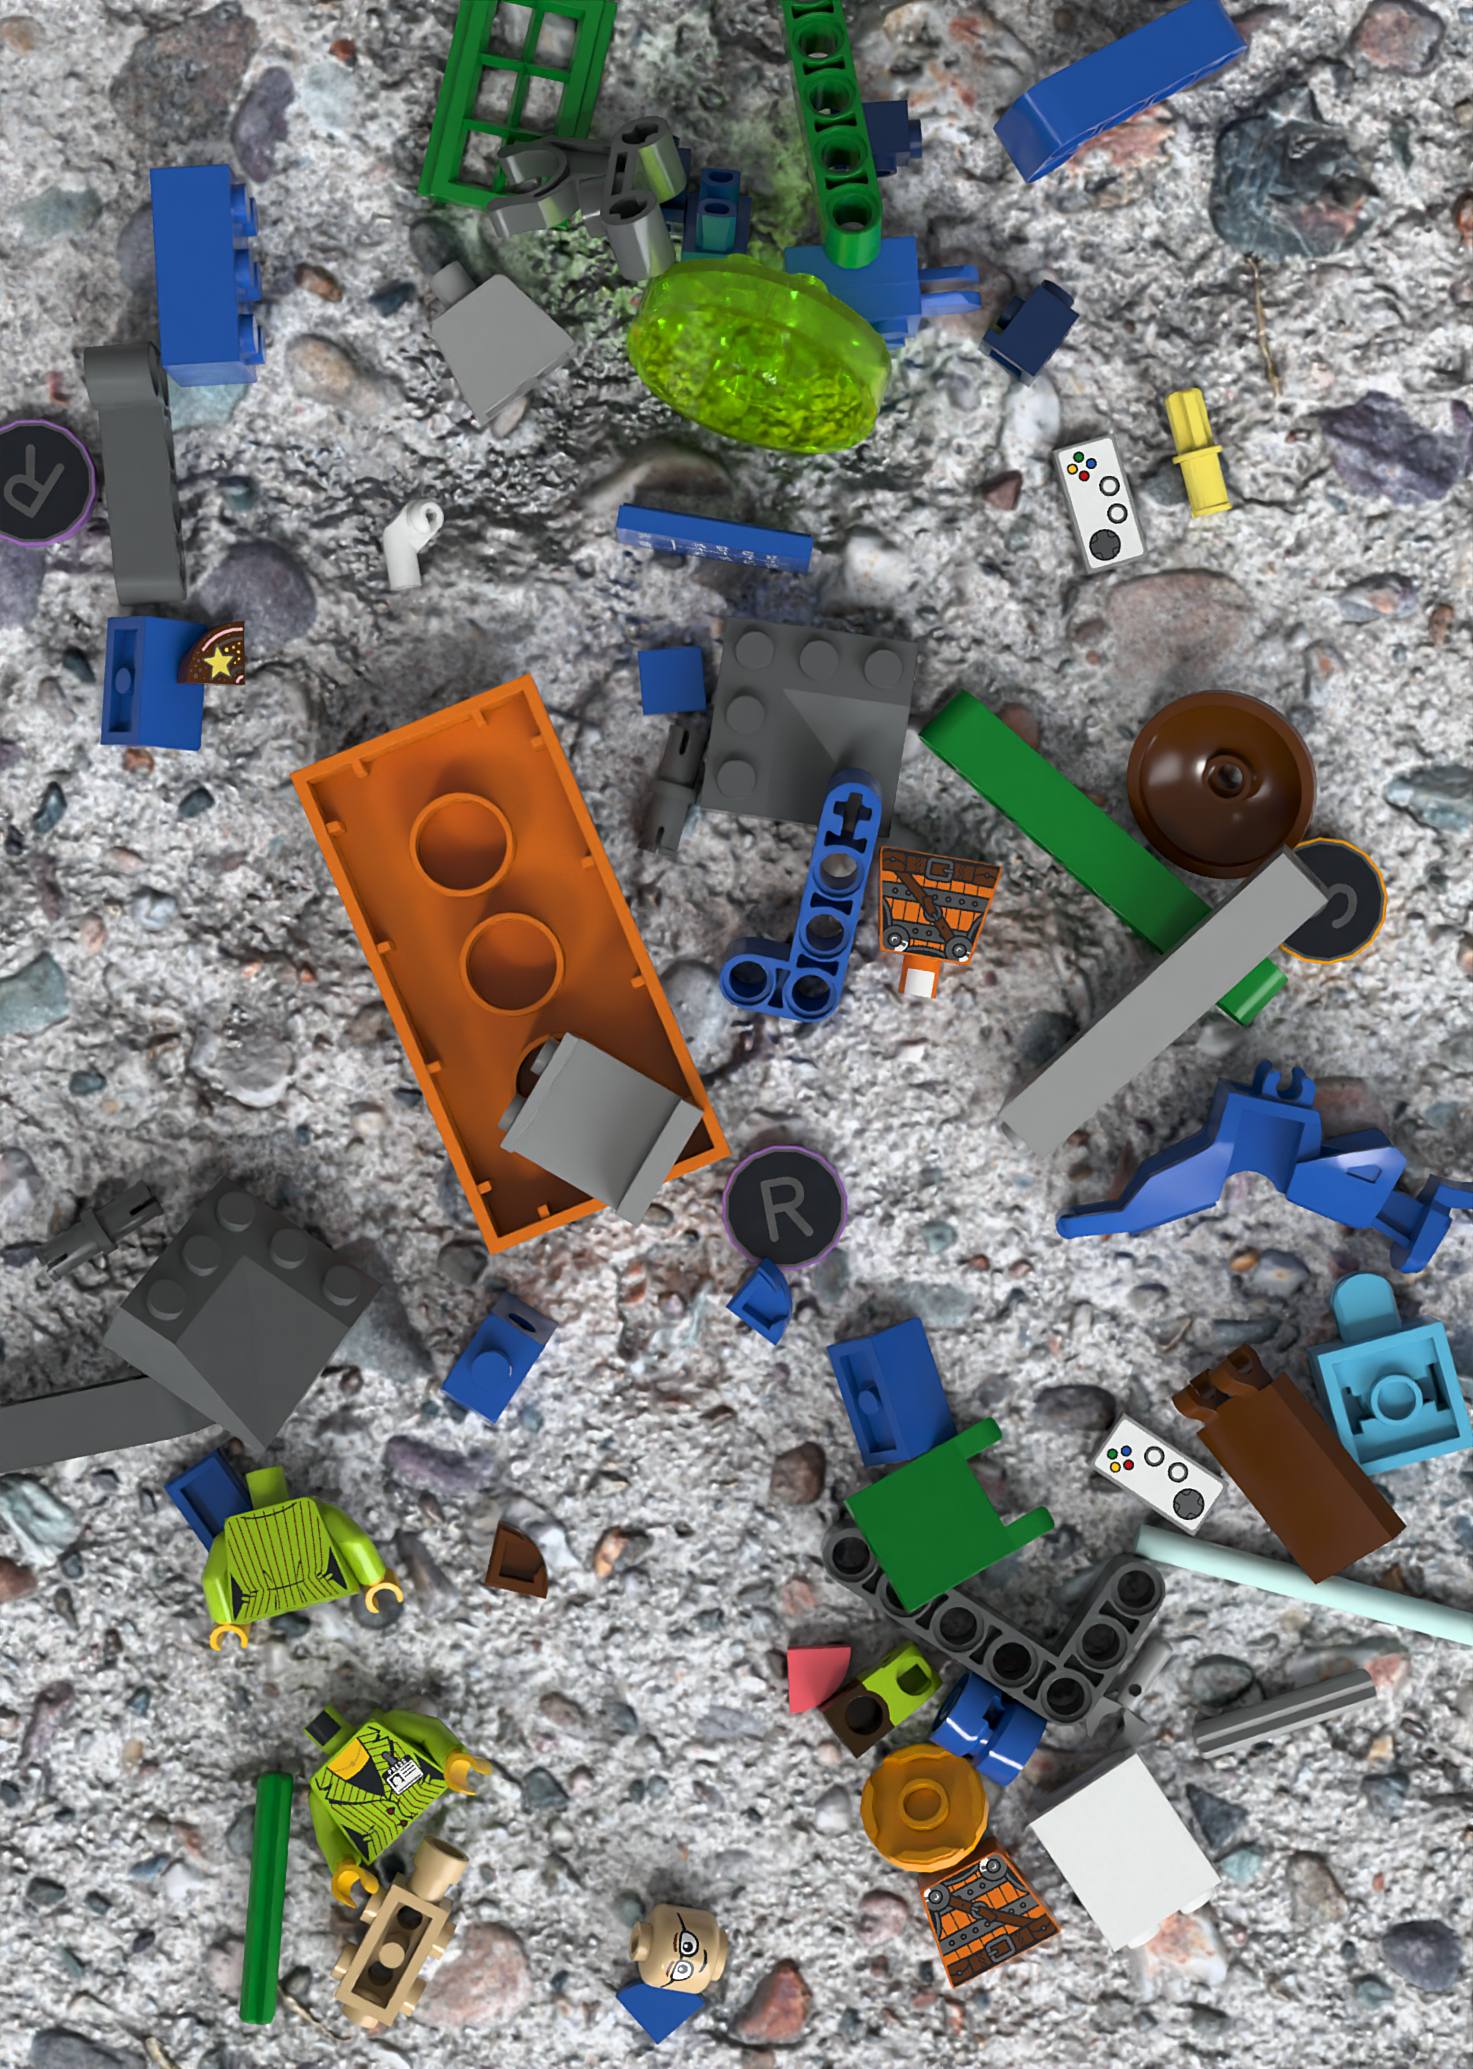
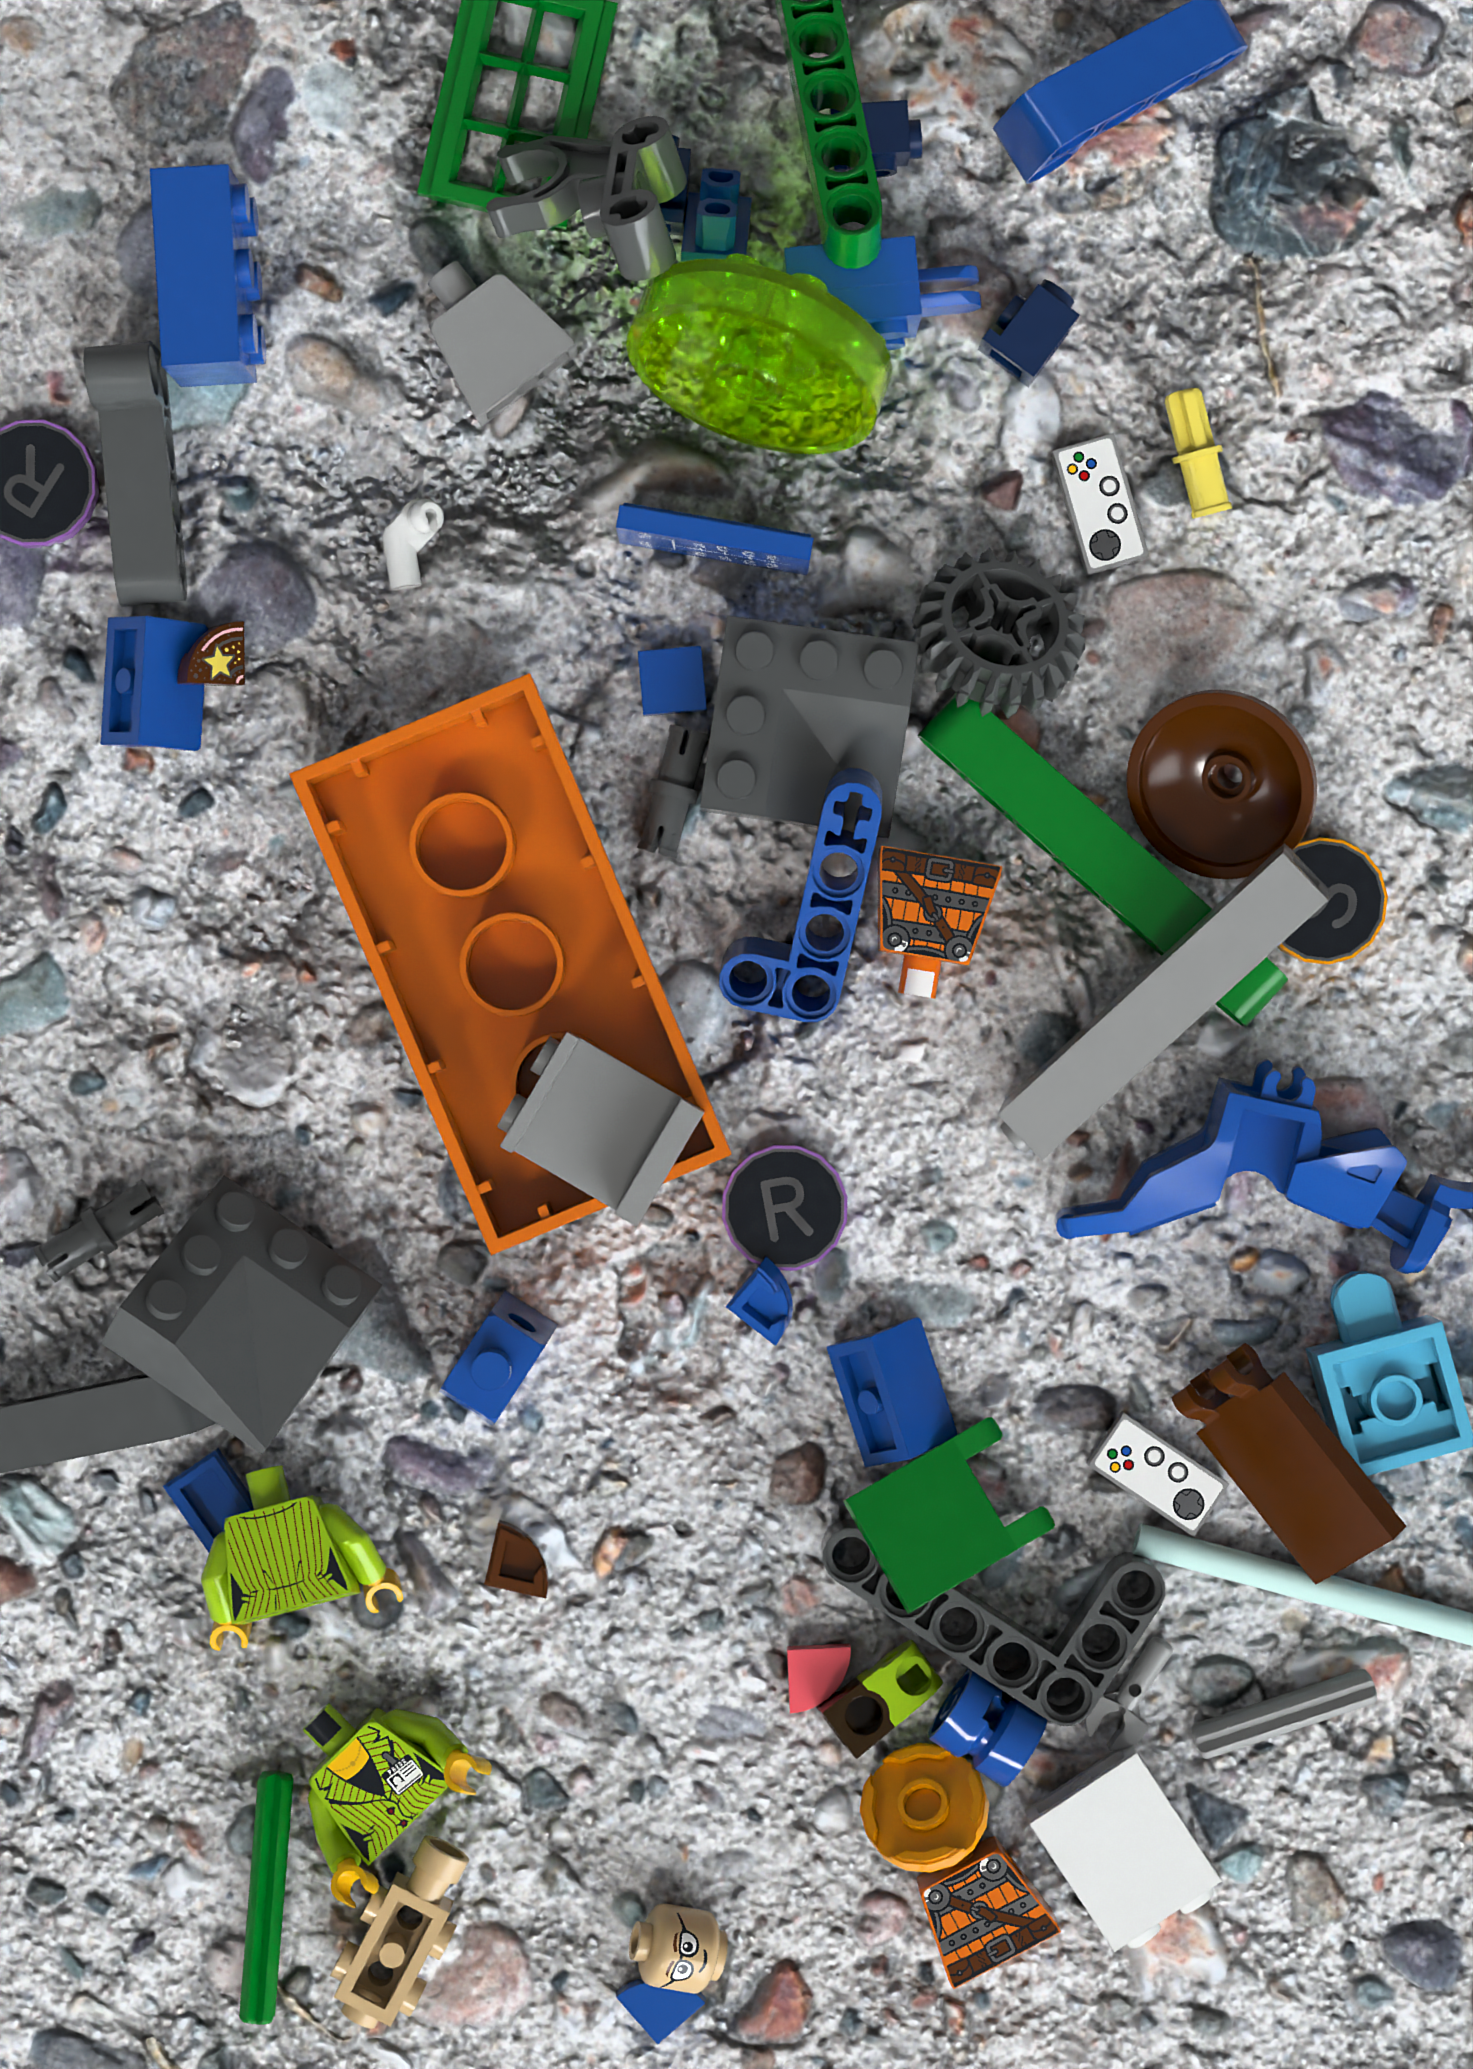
none -> dark grey gear [912,547,1086,719]

